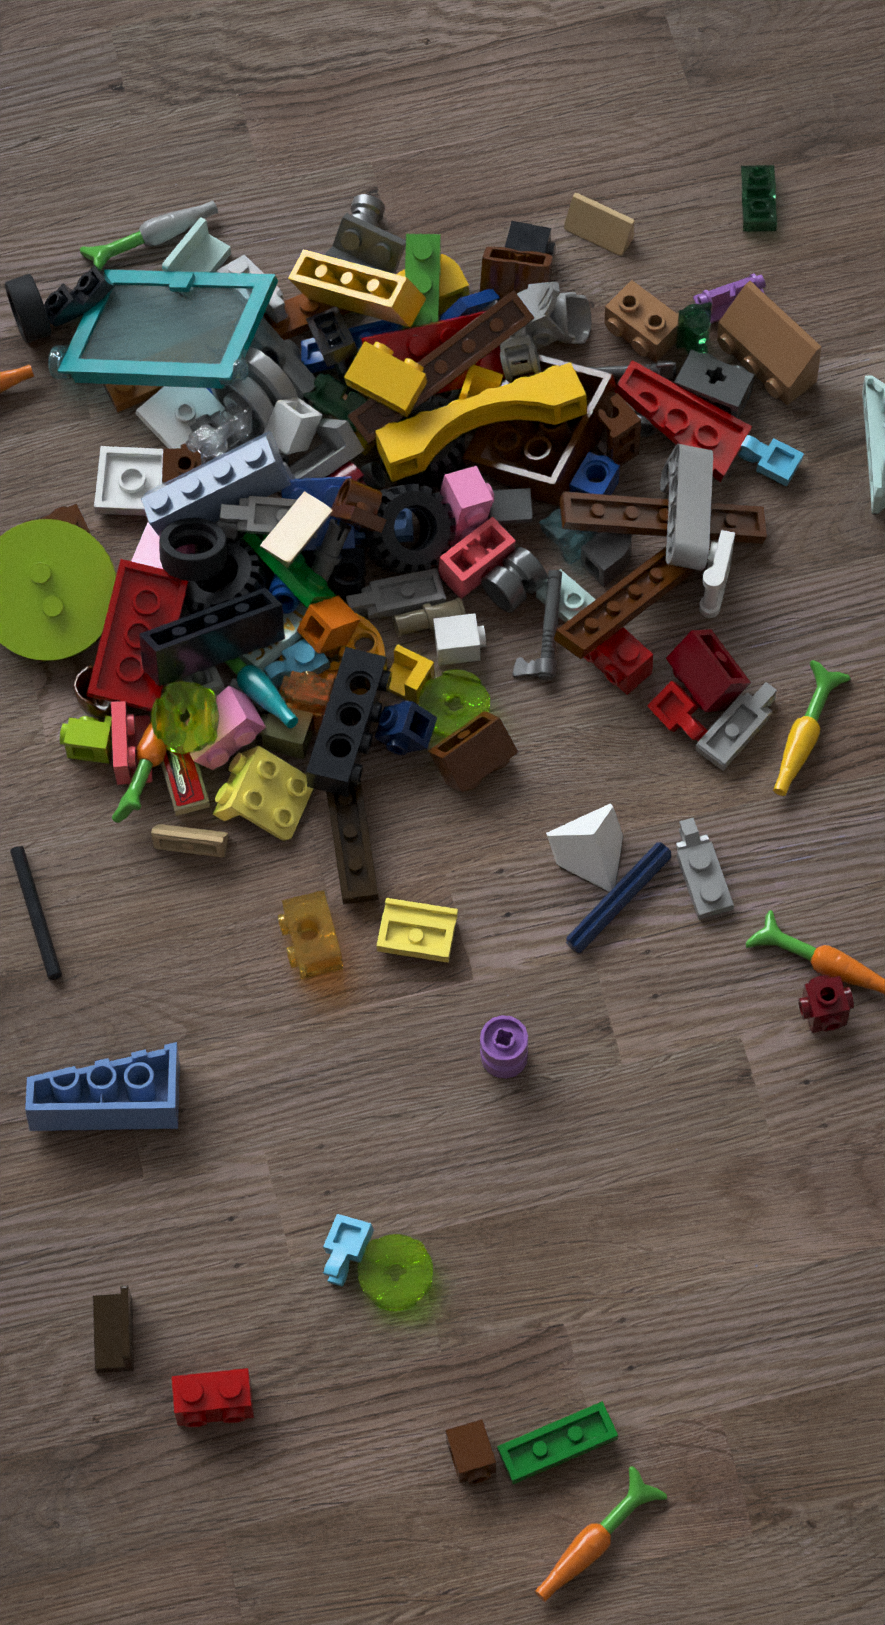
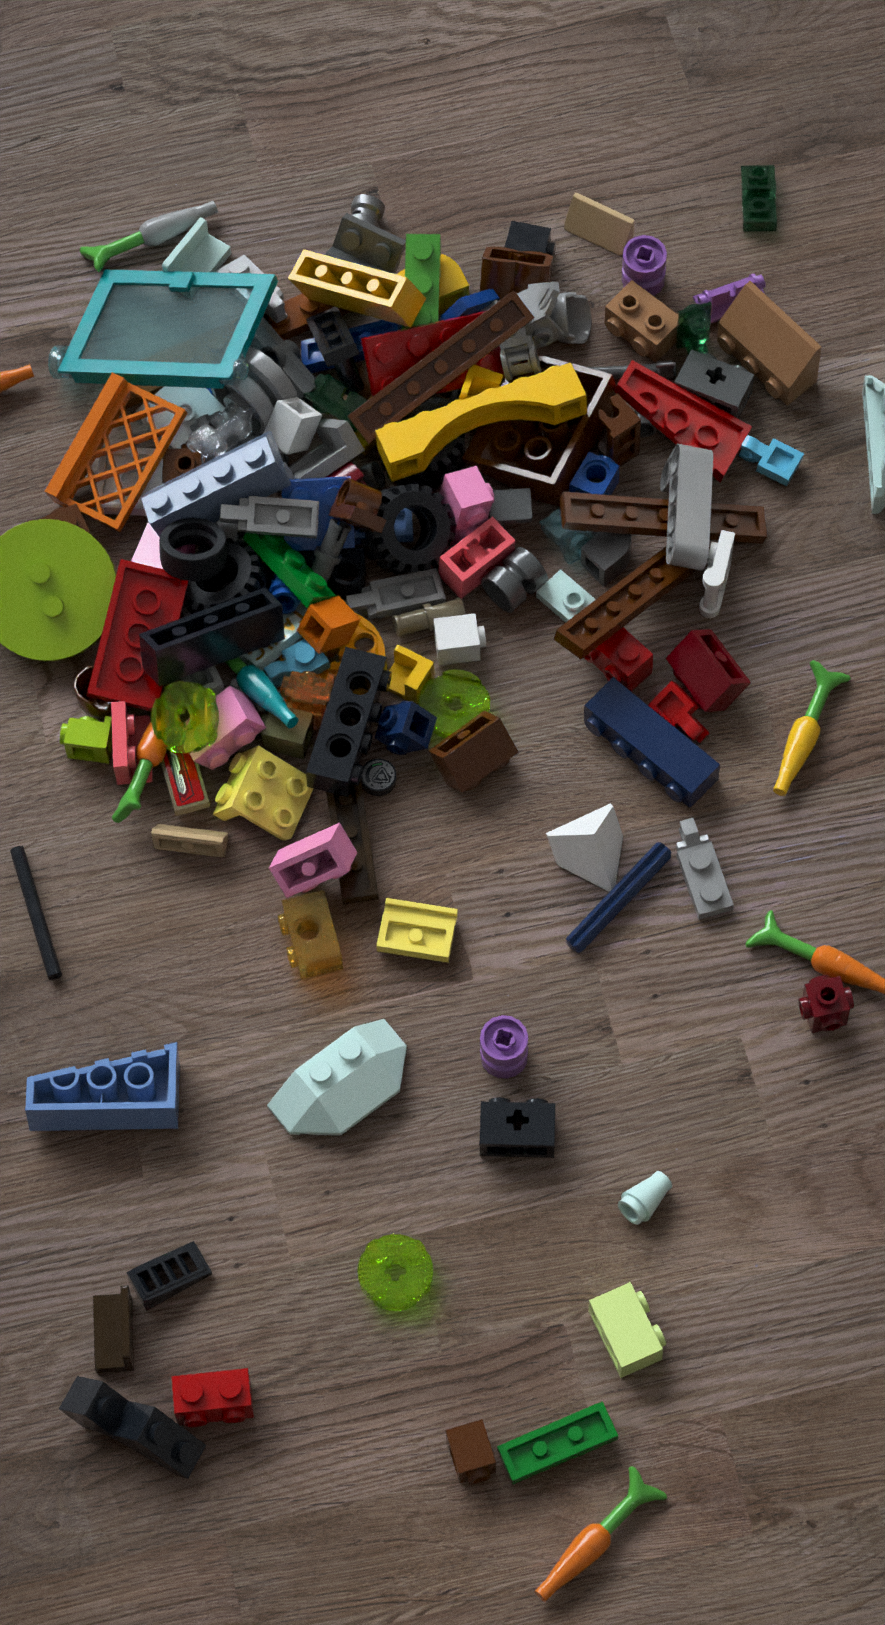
black tyre [5,274,51,343] -> none
black slope [44,265,114,327] -> none
slope [260,491,333,568] -> none
medium azure plate [323,1214,374,1286] -> none
yellow brick [344,341,428,417] -> none
dark grey piece [513,570,562,680] -> none
light grey hinge [695,682,777,771] -> none
none -> orange fence [44,372,187,532]
none -> black arch [59,1376,206,1479]
none -> black slope [126,1241,212,1311]
none -> light aqua wedge [267,1019,407,1135]
none -> bright pink brick [269,823,357,898]
none -> tile [361,758,397,796]
none -> black brick [479,1097,555,1158]
none -> dark blue brick [584,677,720,808]
none -> yellowish green brick [588,1282,666,1378]
none -> light aqua cone [618,1171,672,1225]
none -> medium lavender wheel [622,235,667,296]

